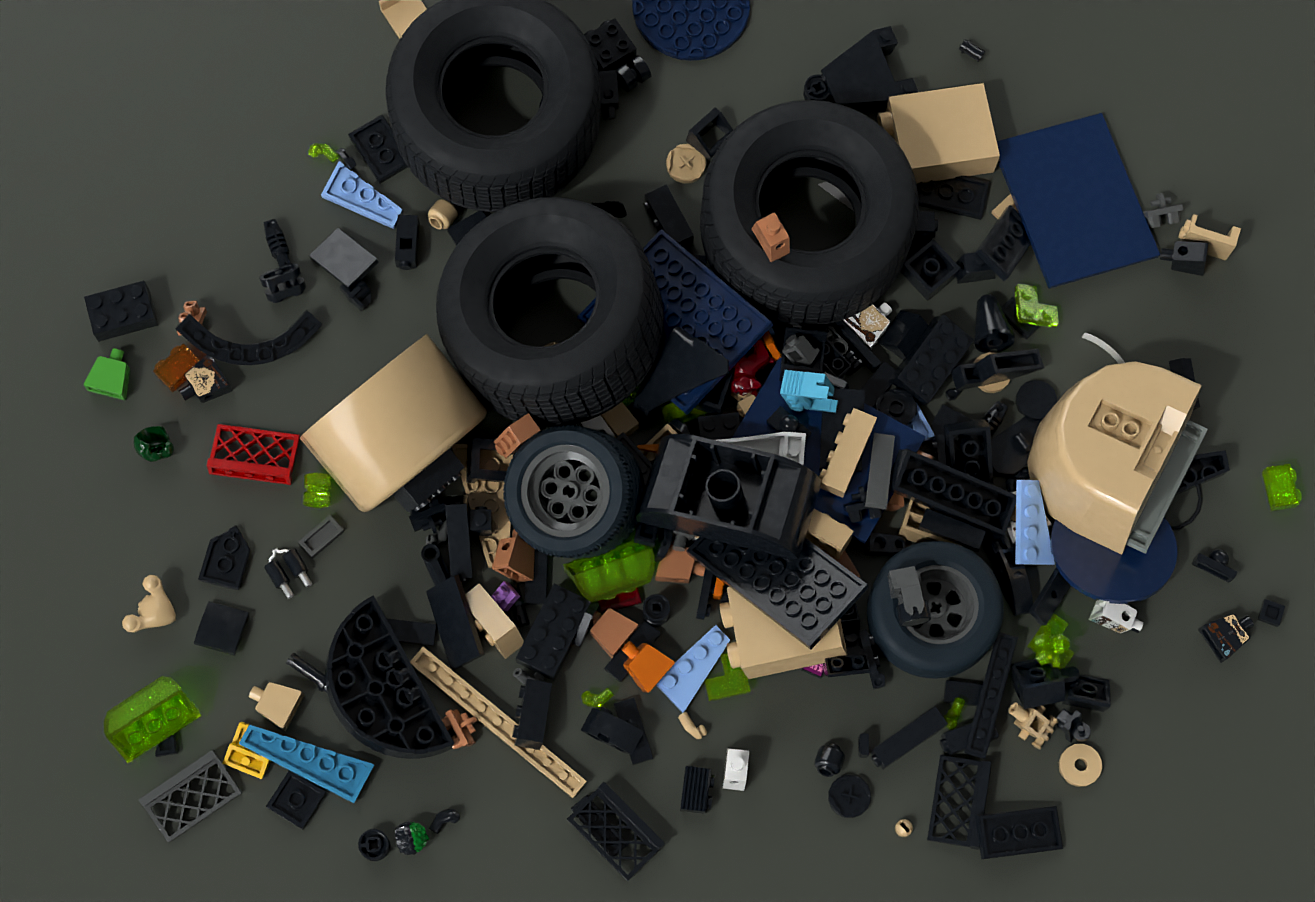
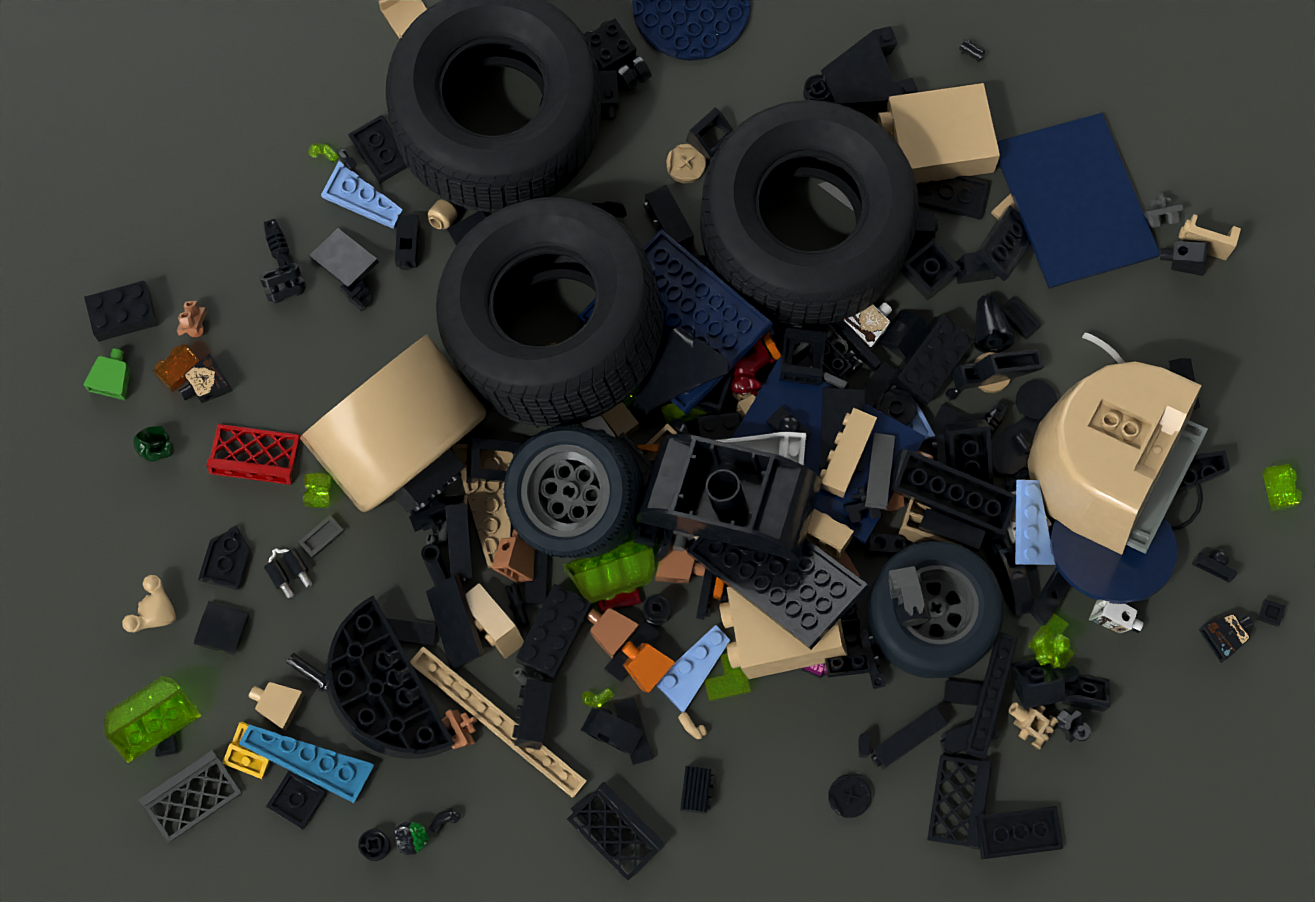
black plate [175,310,322,365] -> none
black brick [470,506,492,536] -> none
medium lavender tile [491,581,520,611] -> none
nougat brick [494,413,541,459] -> none
black tile [573,601,600,647] -> none
white torso [723,748,749,791] -> none
nougat torso [752,213,790,263] -> none
medium azure piece [780,370,838,413] -> none
dark grey brick [782,334,820,367] -> none
black head [814,743,845,777] -> none
tan hinge [895,819,913,837] -> none
clear neon green arm [943,697,965,729] -> none
clear neon green plate [1015,284,1059,328] -> none
tan tile [1058,744,1102,787] -> none

